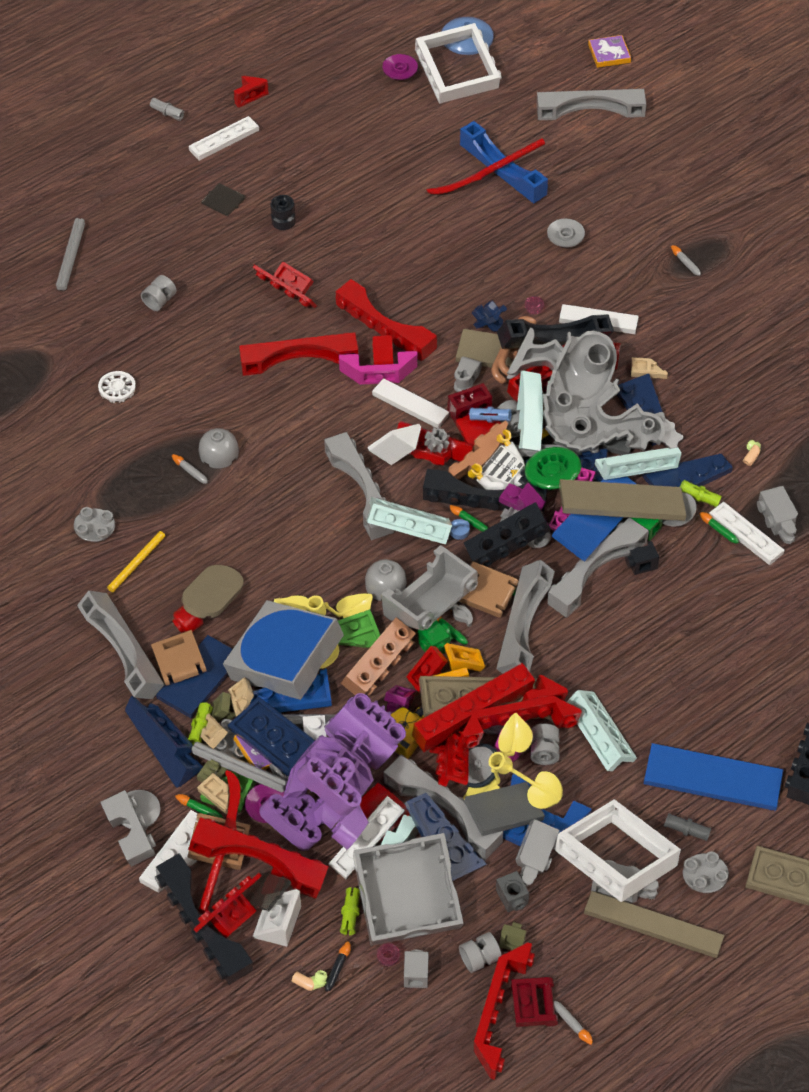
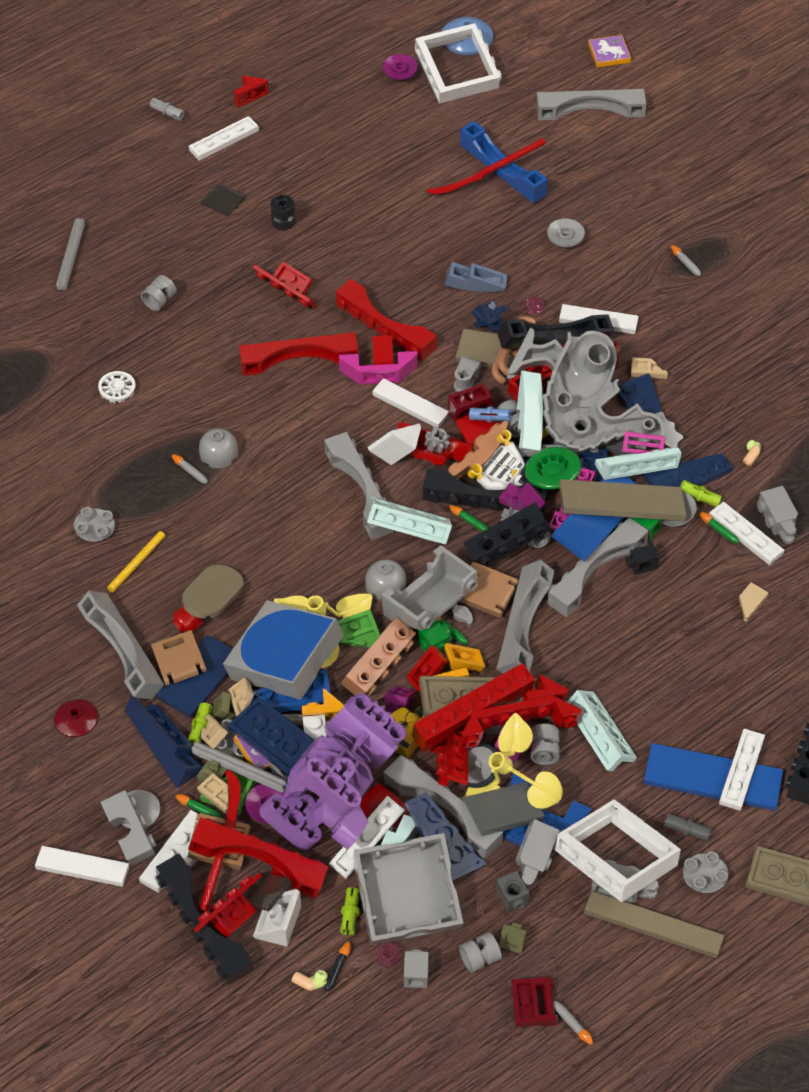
medium blue tile [450,519,470,540] -> none
red slope [474,942,535,1080] -> none
none -> white tile [35,846,129,887]
none -> dark red dish [54,699,98,737]
none -> light orange slope [302,689,344,720]
none -> sand blue slope [444,262,507,292]
none -> dark pink tile [622,431,665,454]
none -> white tile [719,729,765,811]
none -> tan tile [739,582,769,622]

